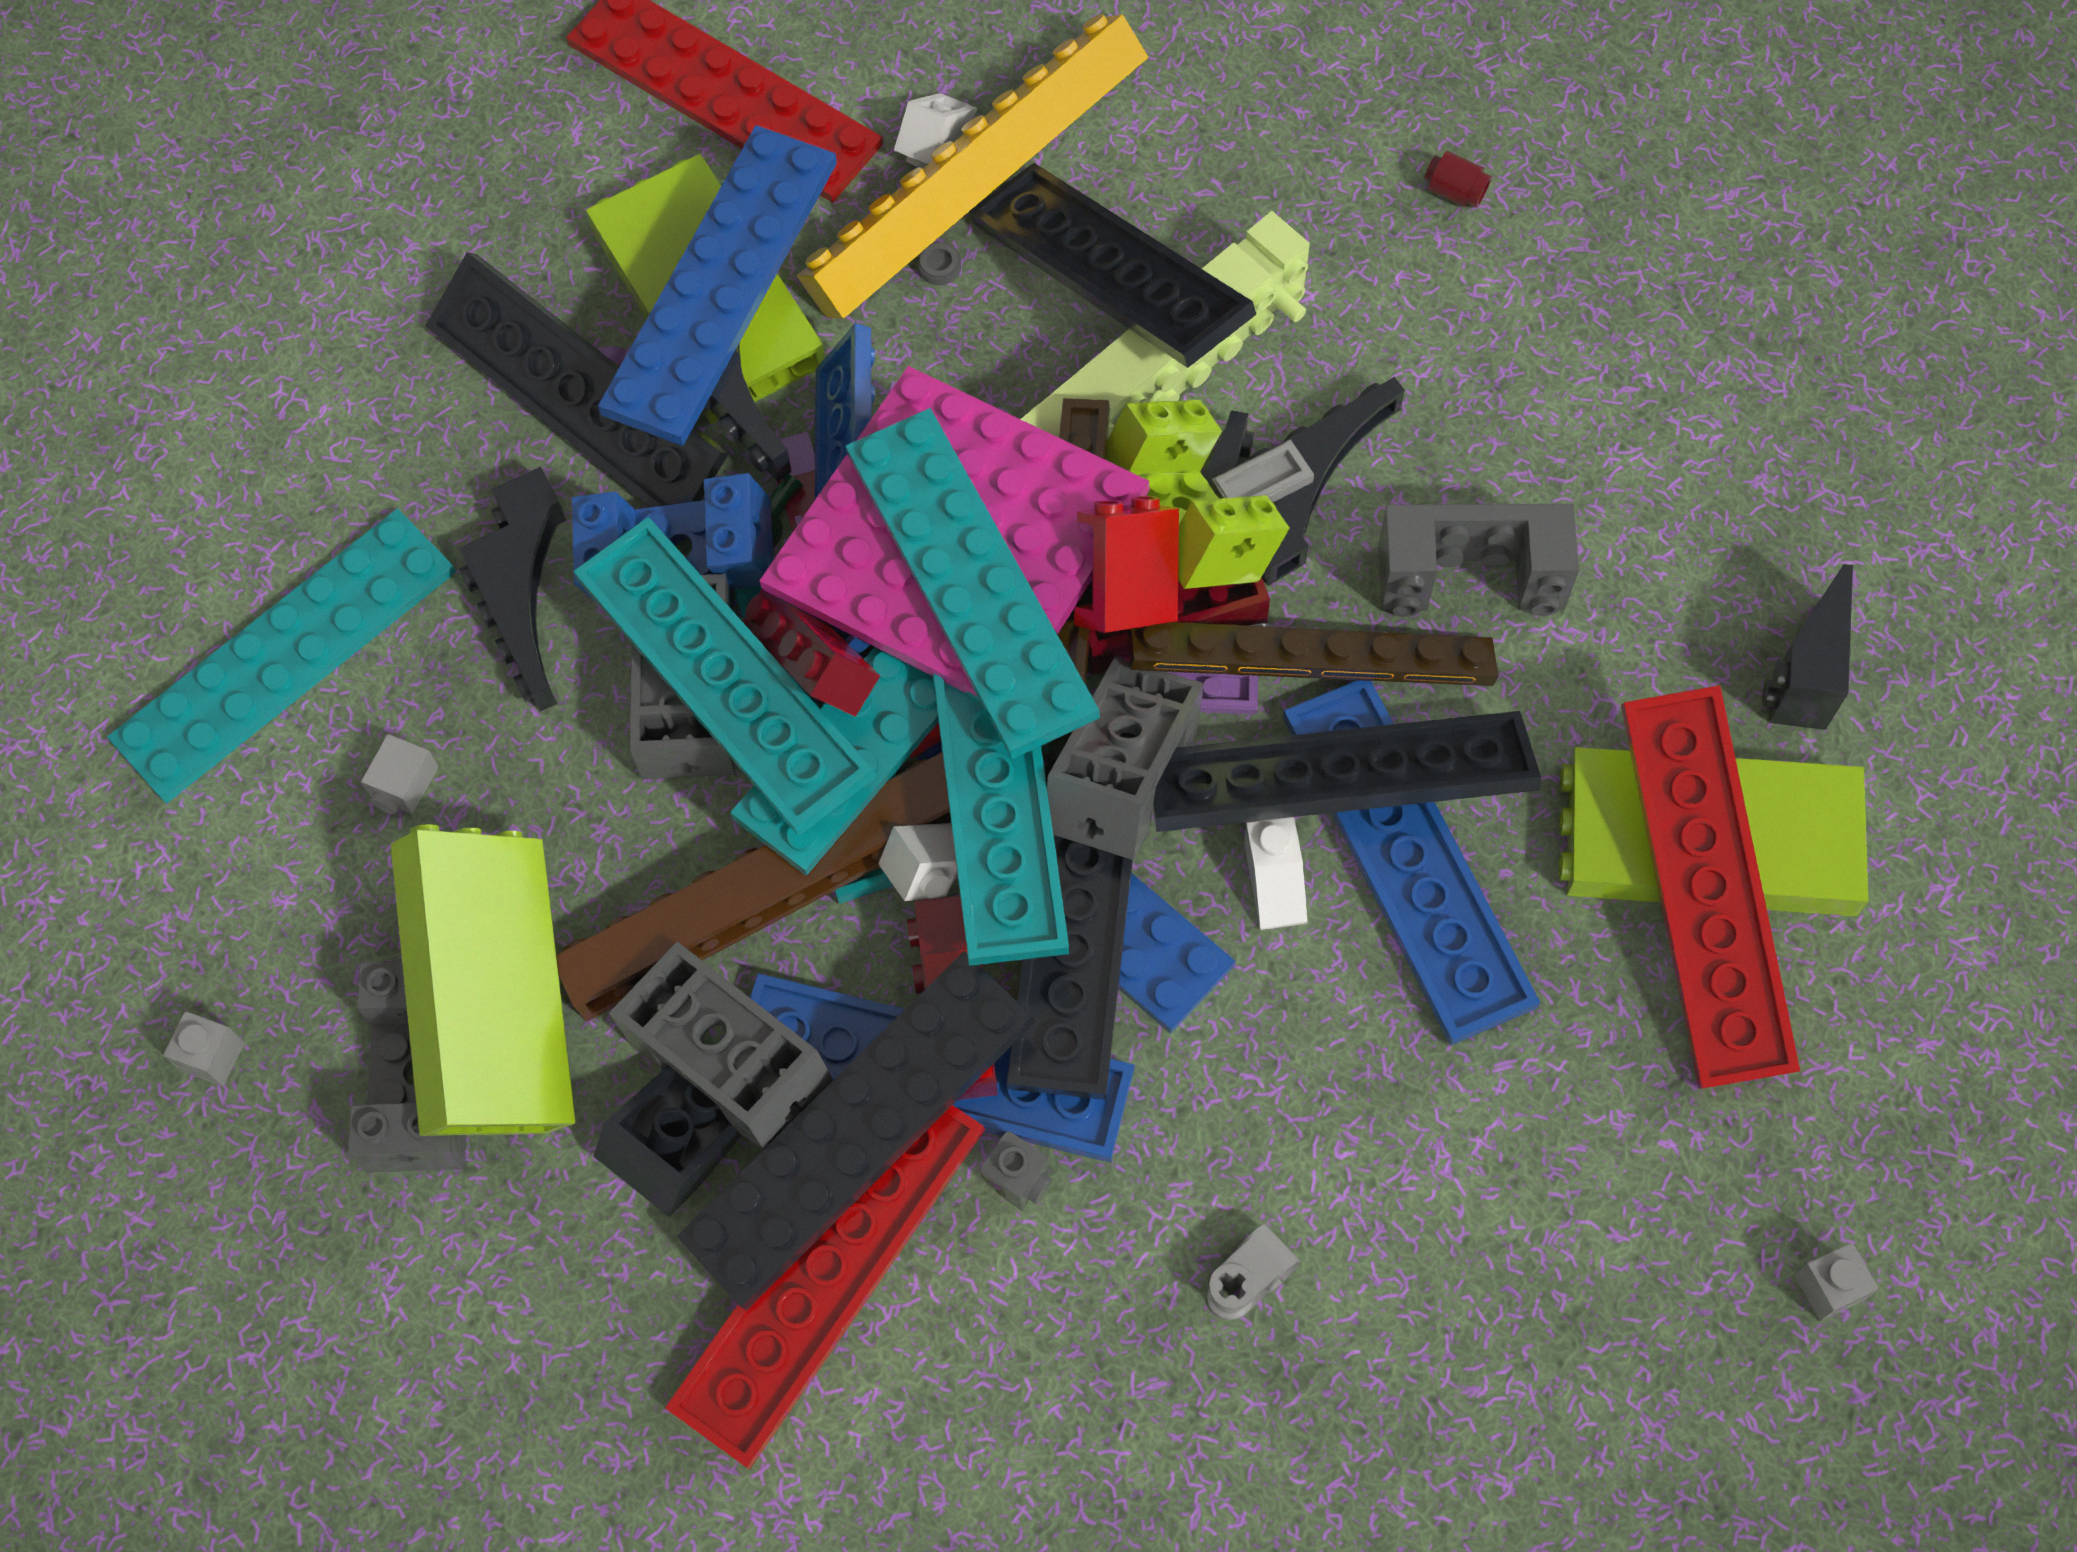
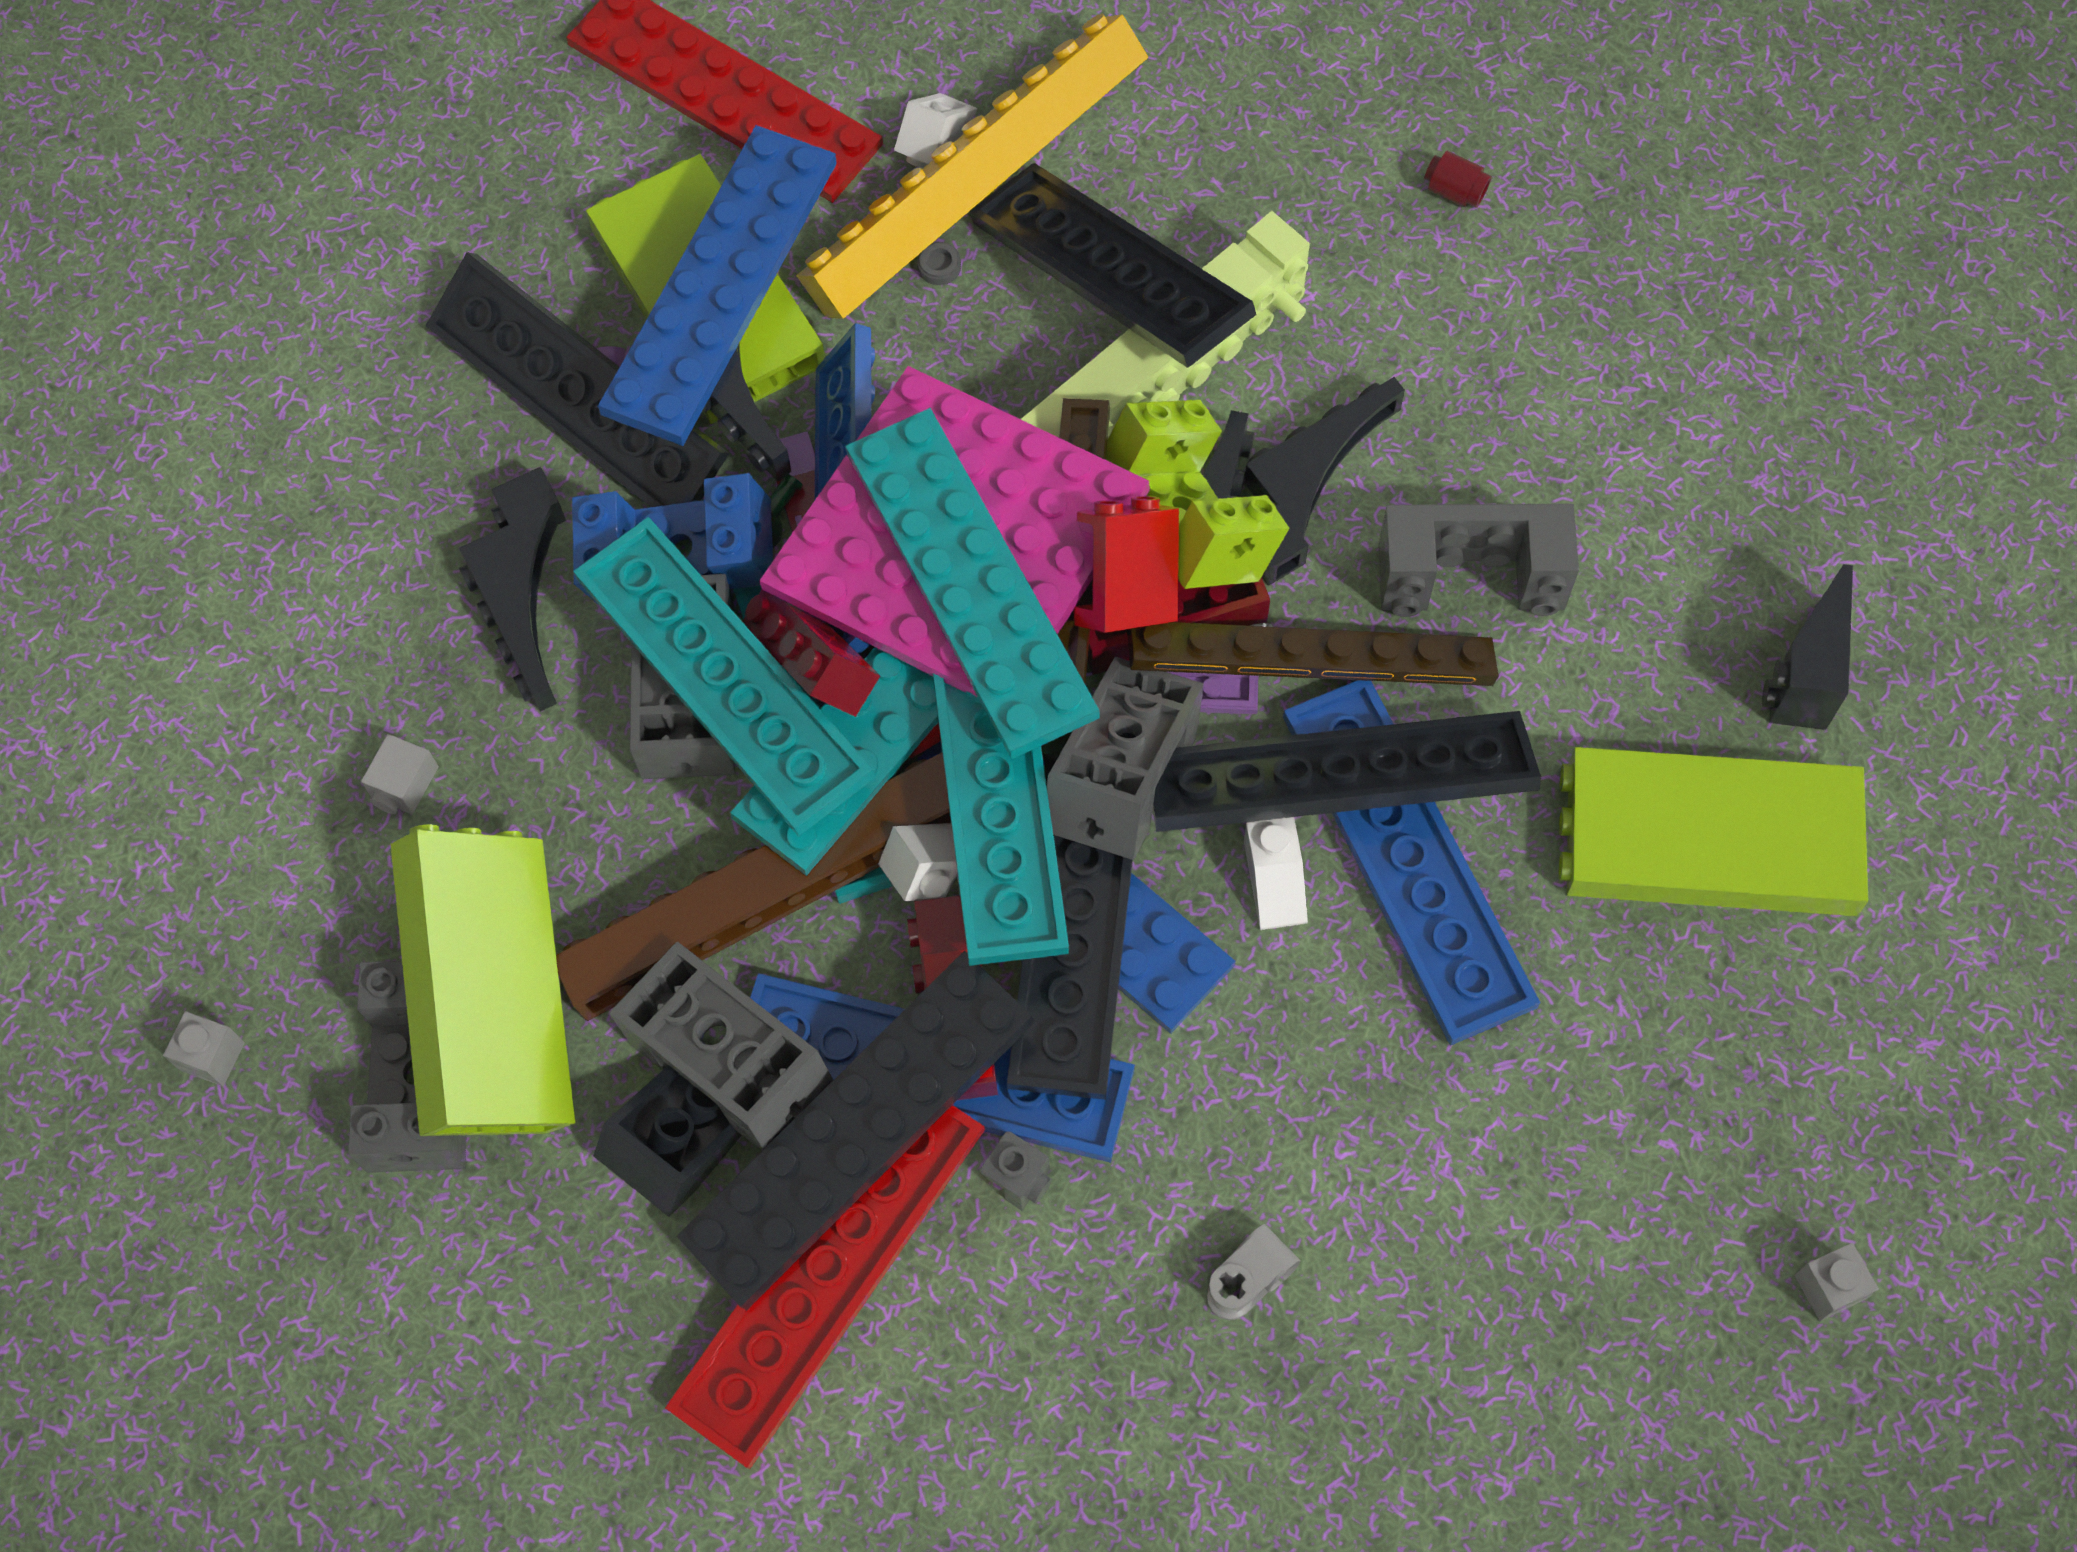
teal plate [107,508,456,804] -> none
light grey tile [1211,440,1314,503] -> none
red plate [1621,685,1801,1089] -> none

